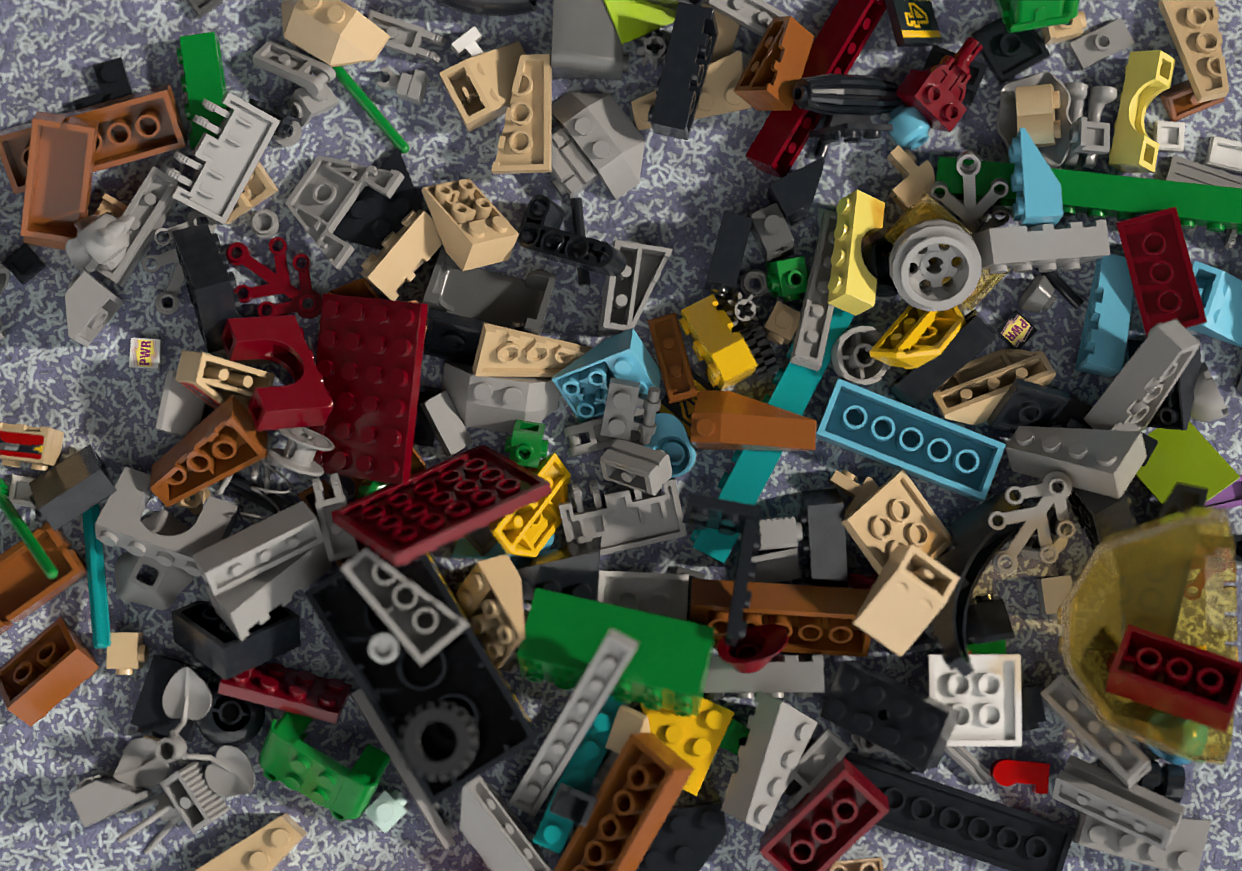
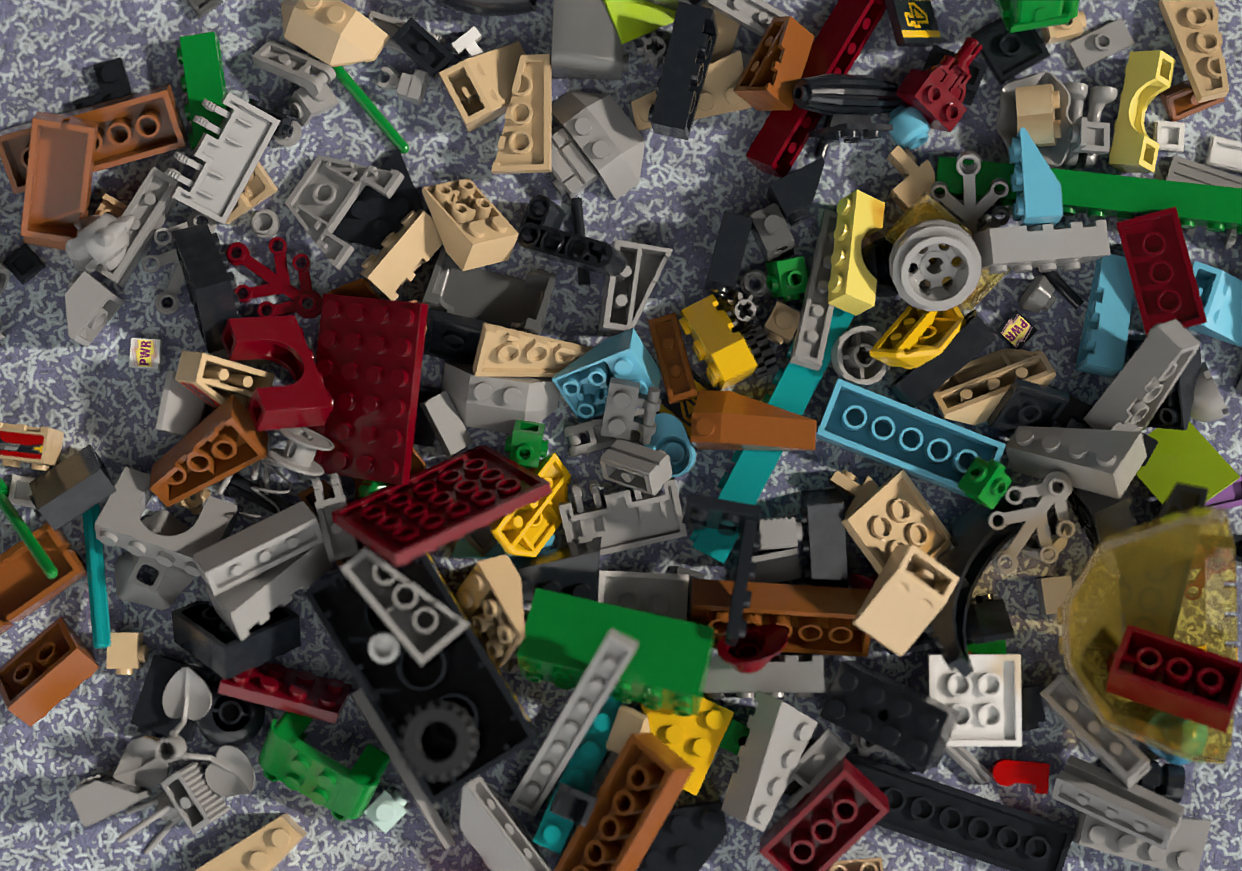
none -> black plate [391,17,455,80]
none -> green brick [957,457,1013,510]

